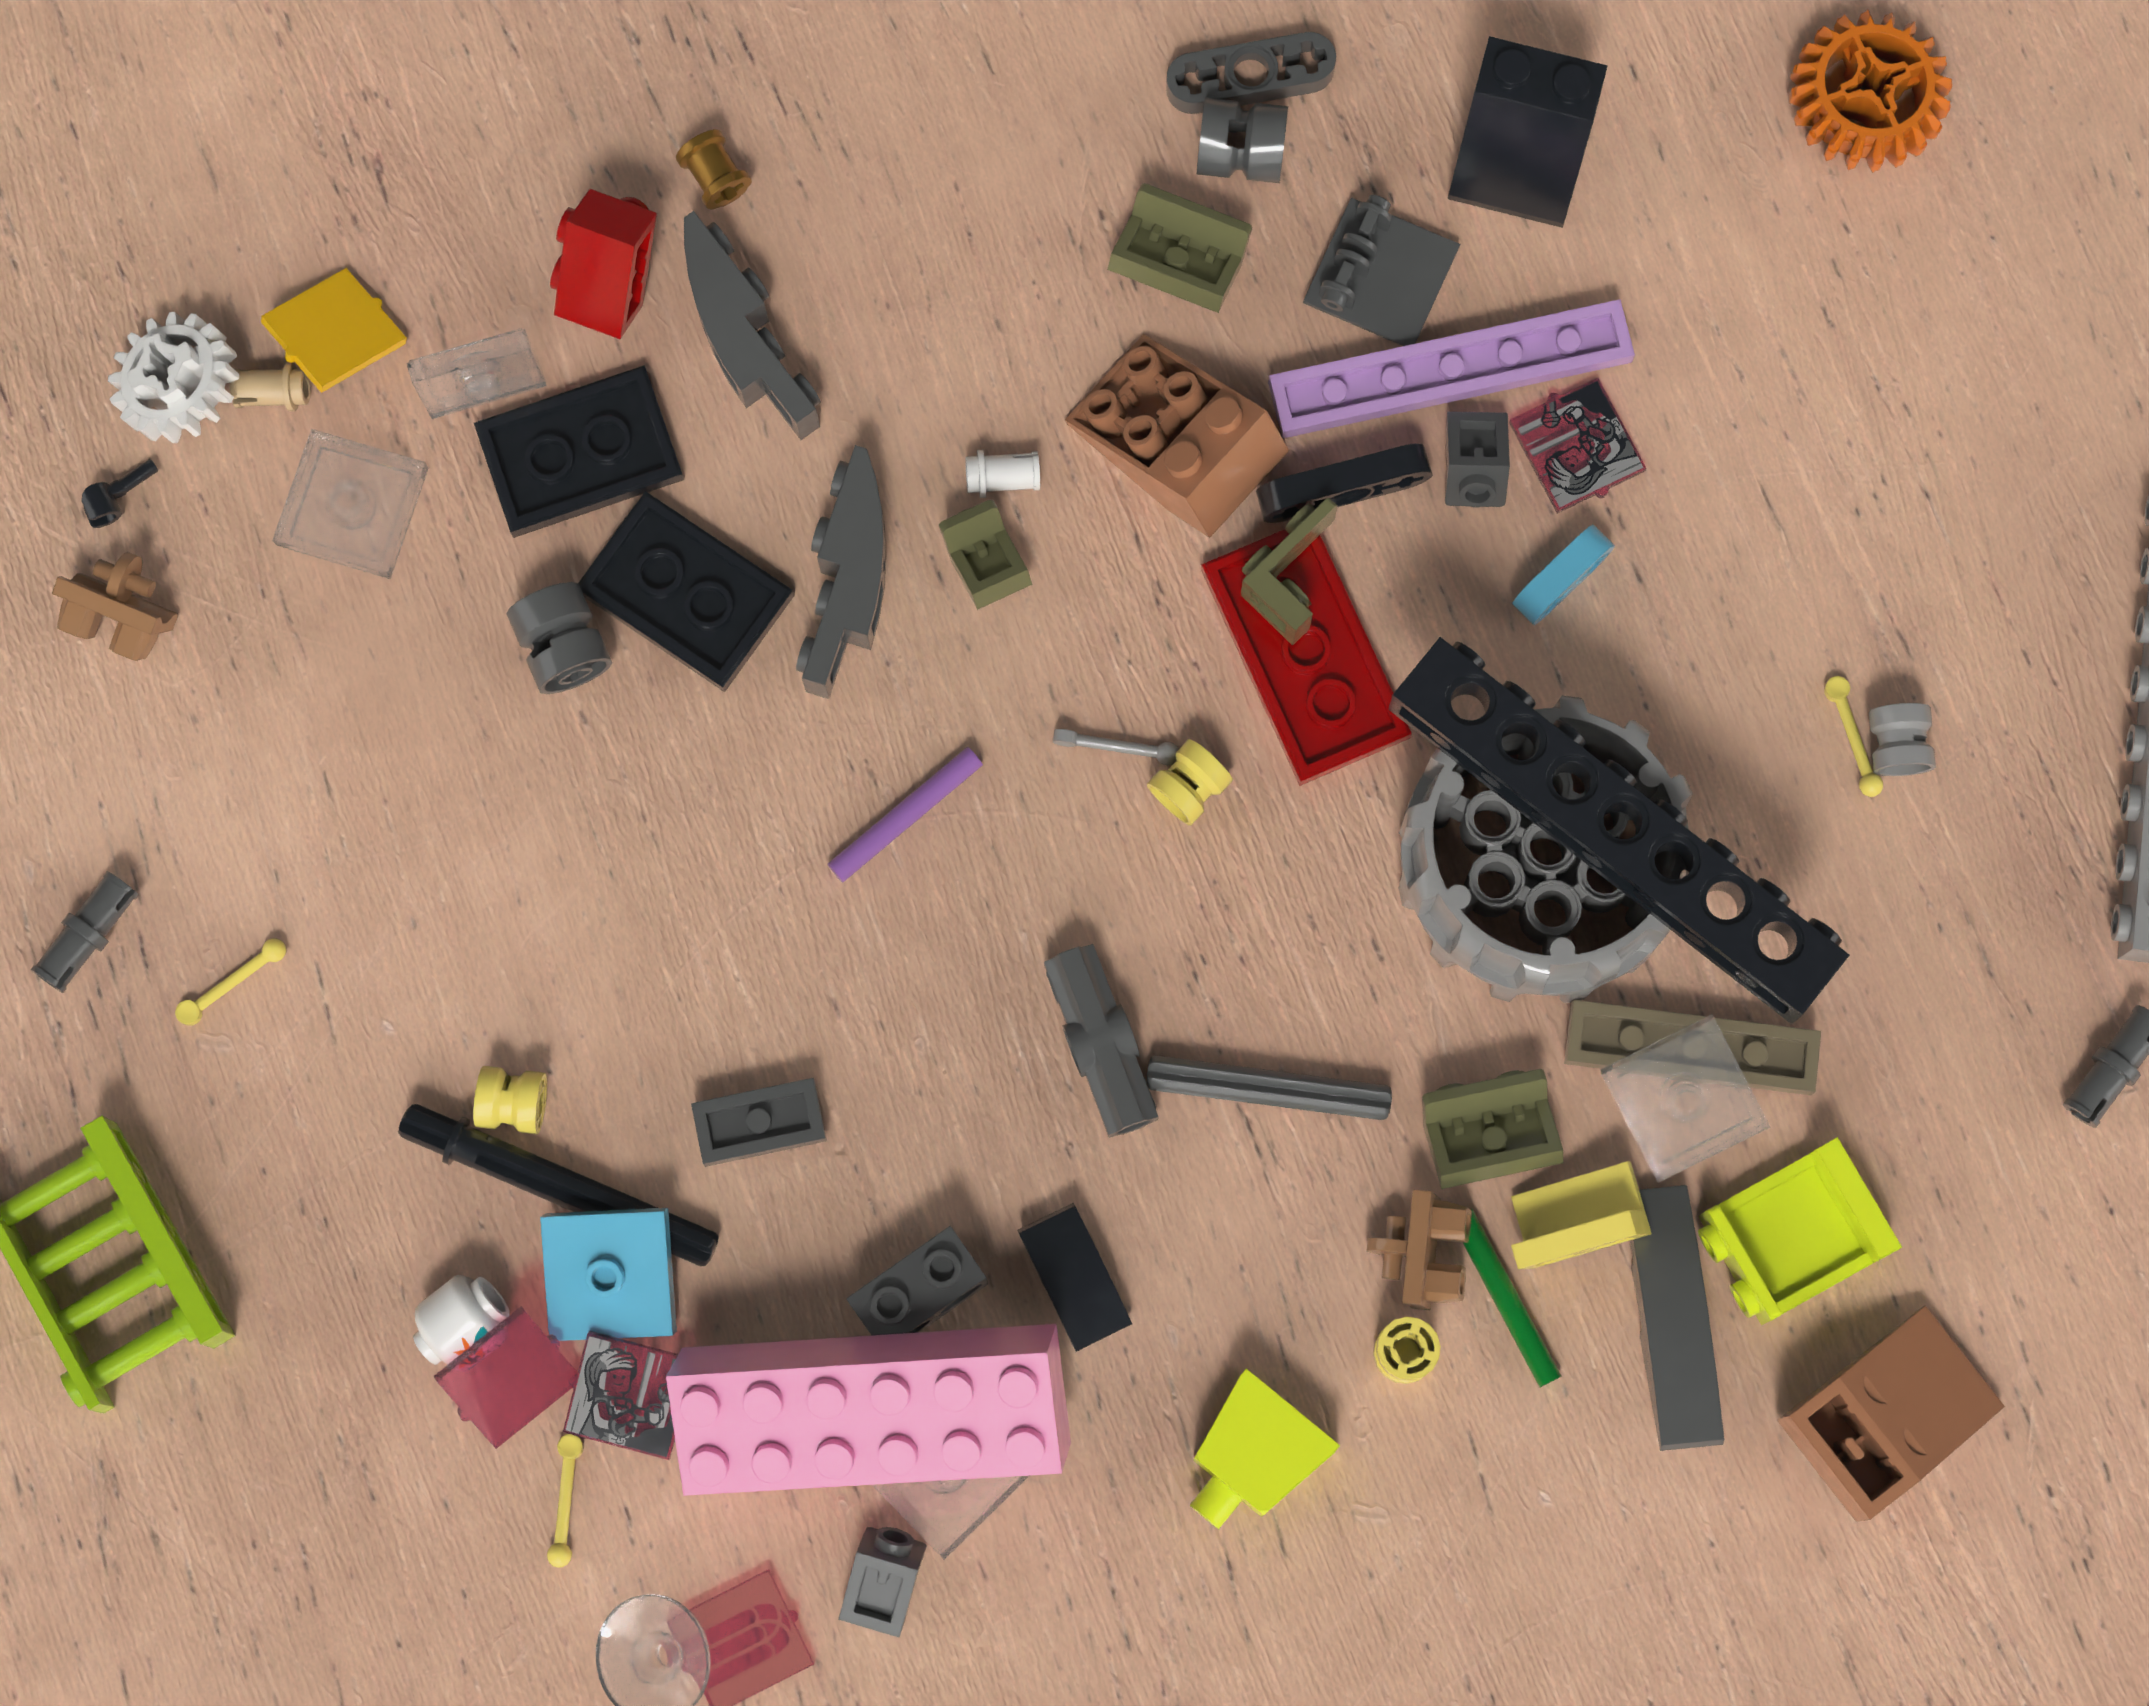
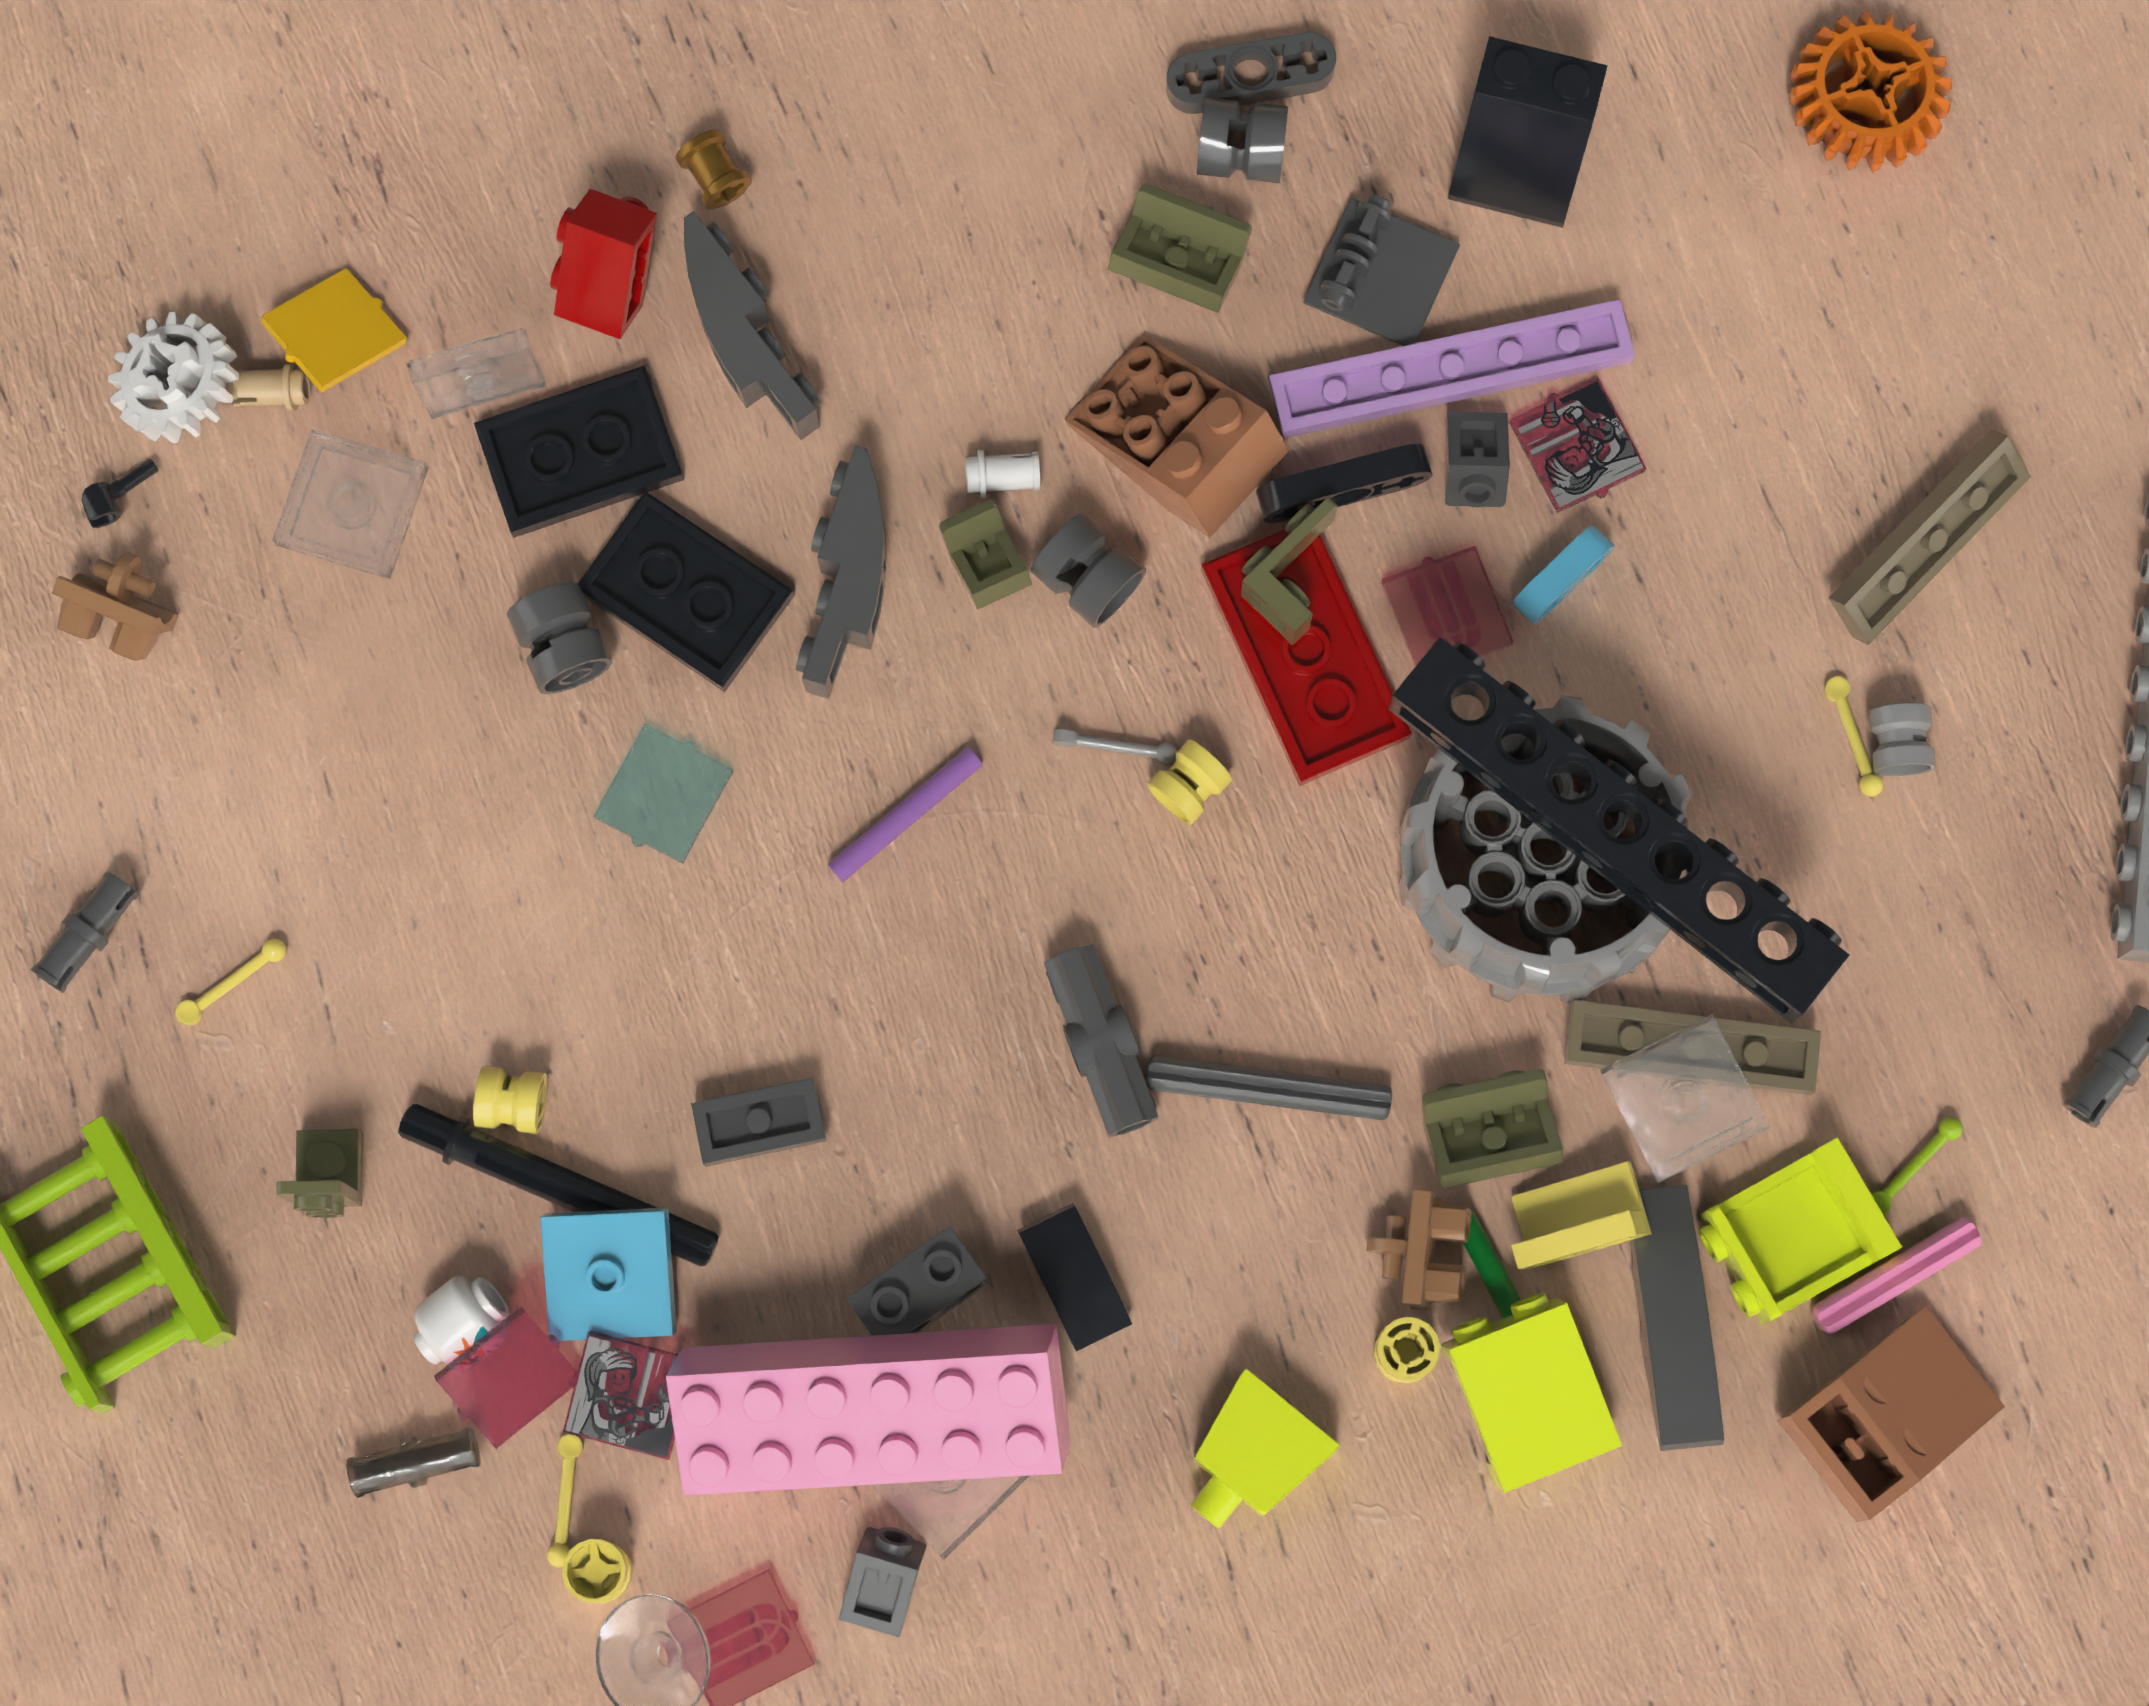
none -> olive bracket [276,1129,363,1218]
none -> clear smoke pin [346,1427,481,1498]
none -> light yellow wheel [562,1539,633,1604]
none -> clear light blue piece [593,724,734,864]
none -> dark grey wheel [1031,513,1146,628]
none -> clear pink piece [1381,546,1514,667]
none -> neon yellow panel [1441,1293,1622,1493]
none -> bright pink axle [1811,1217,1982,1335]
none -> dark tan plate [1829,430,2031,645]
none -> lime hinge [1871,1116,1963,1215]

